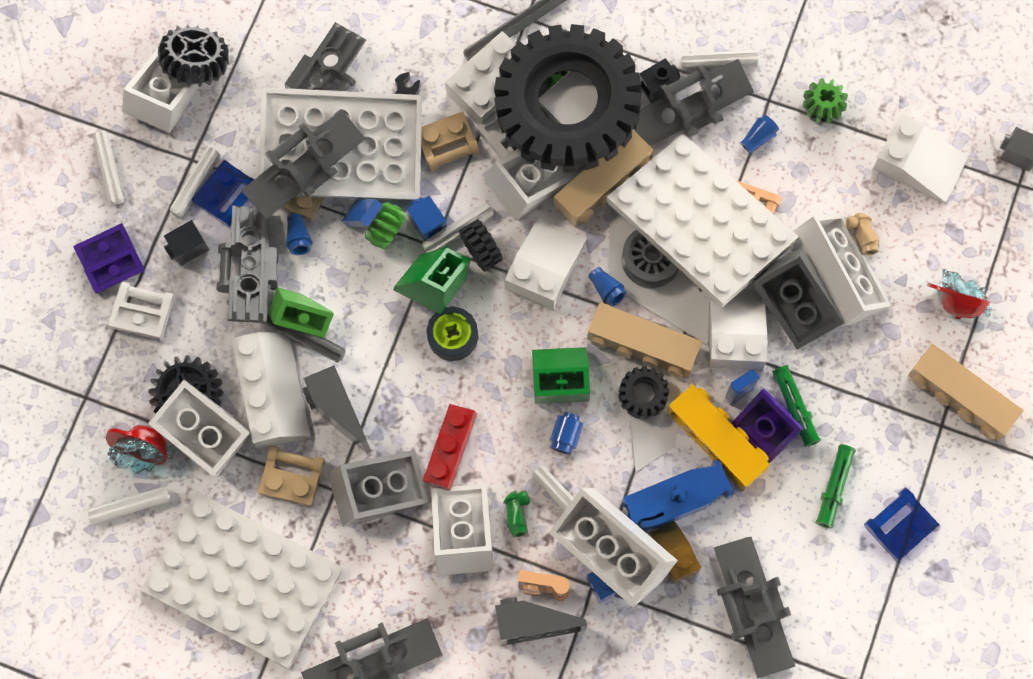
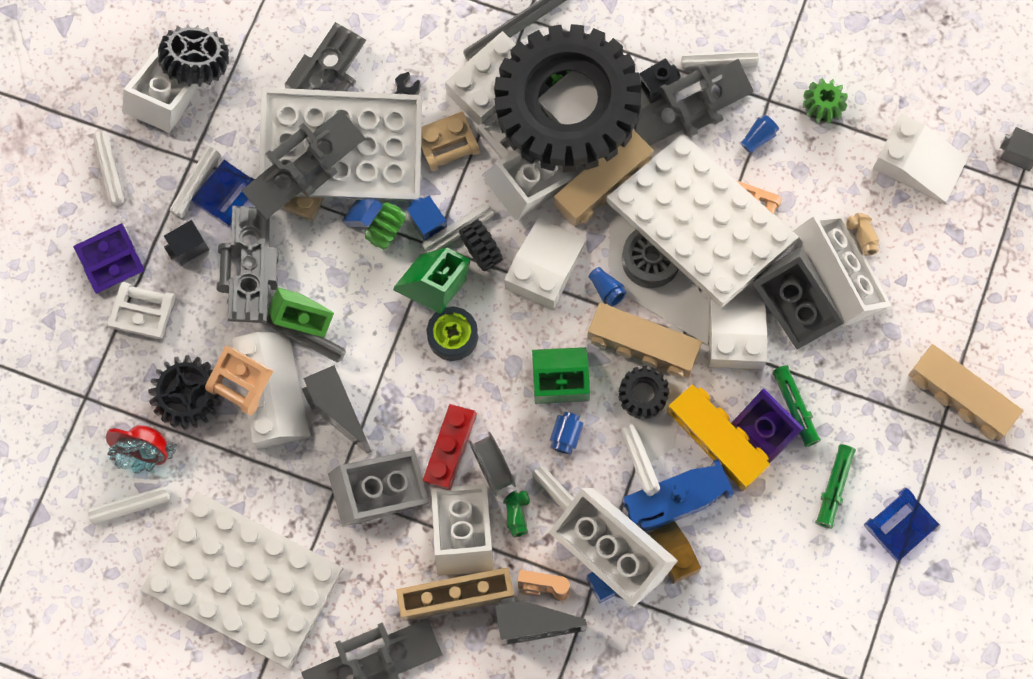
white slope [148,380,251,477] -> none
tan plate [257,445,325,507] -> none
blue cone [286,214,313,255] -> none
dark grey piece [714,536,796,679] -> none
blue tile [725,370,760,405] -> none
hair [927,269,993,320] -> none
none -> light nougat plate [205,345,273,415]
none -> tan brick [396,567,514,621]
none -> dark grey wheel [469,431,516,497]
none -> white axle [621,424,660,496]

